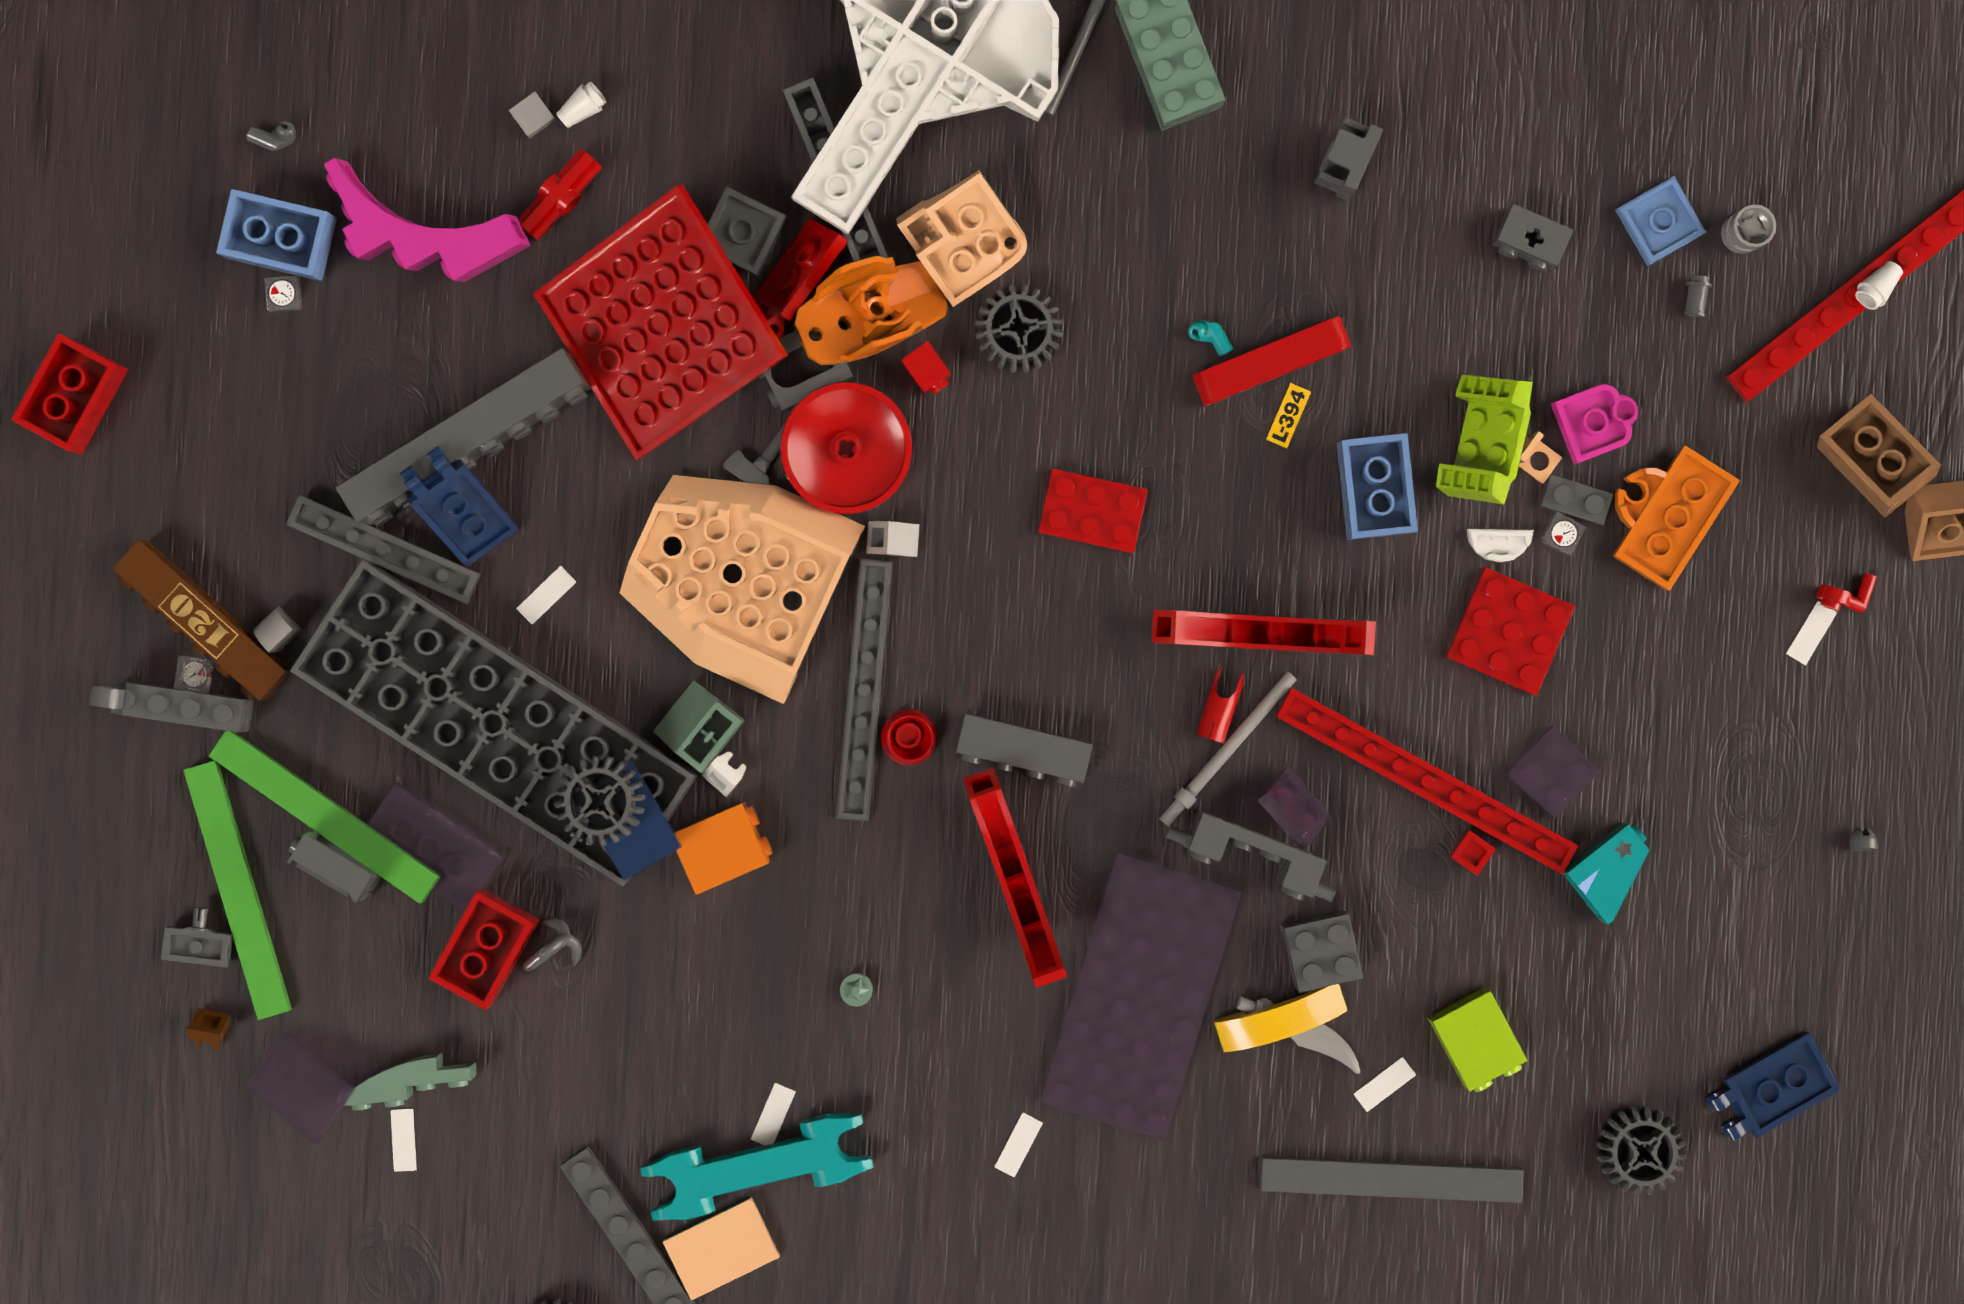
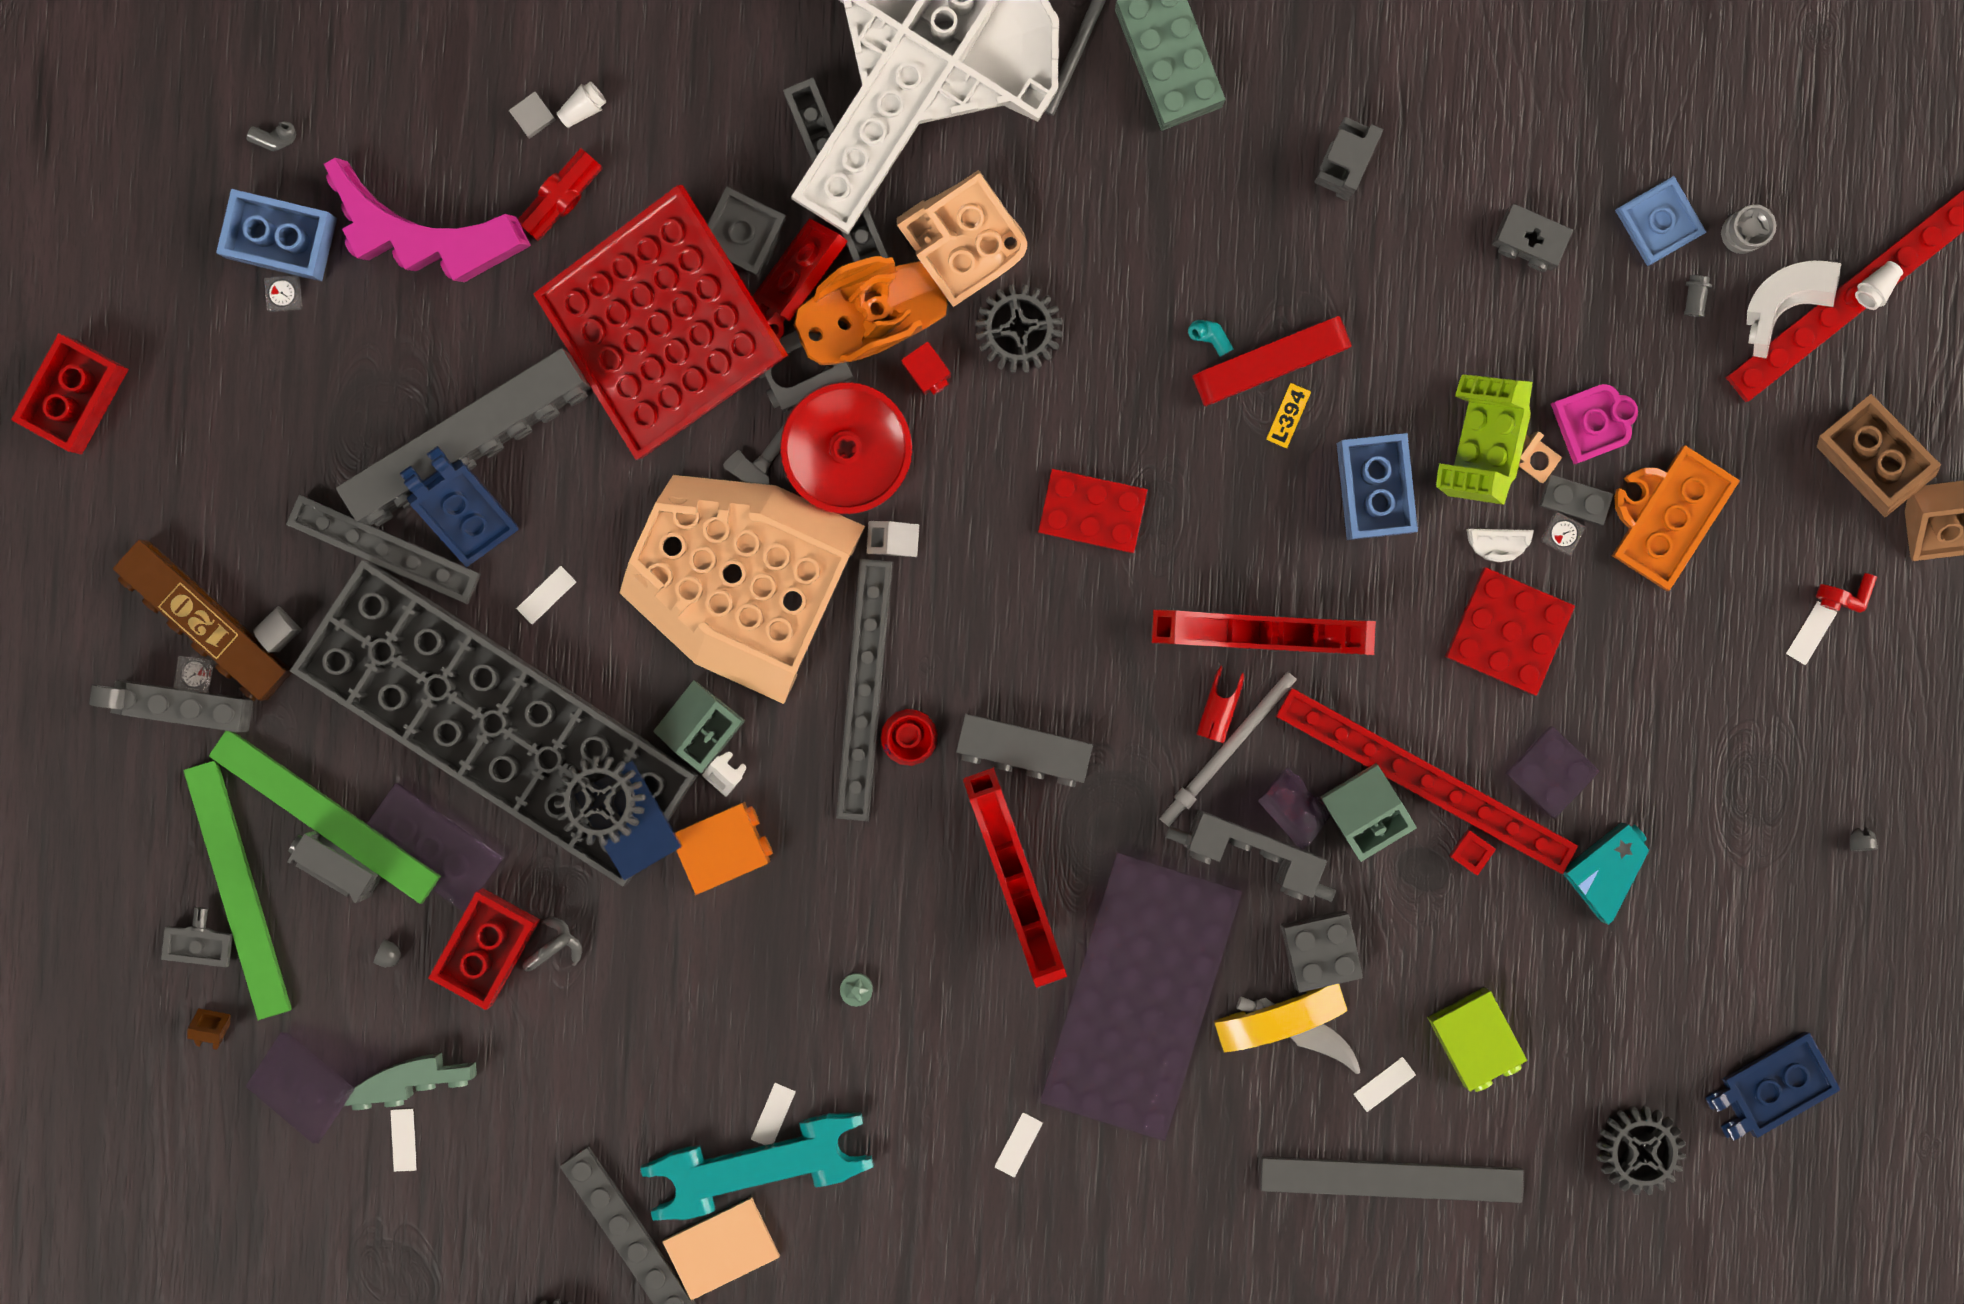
none -> dark grey hinge [373,939,401,968]
none -> sand green slope [1320,763,1417,862]
none -> white arch [1746,261,1841,358]

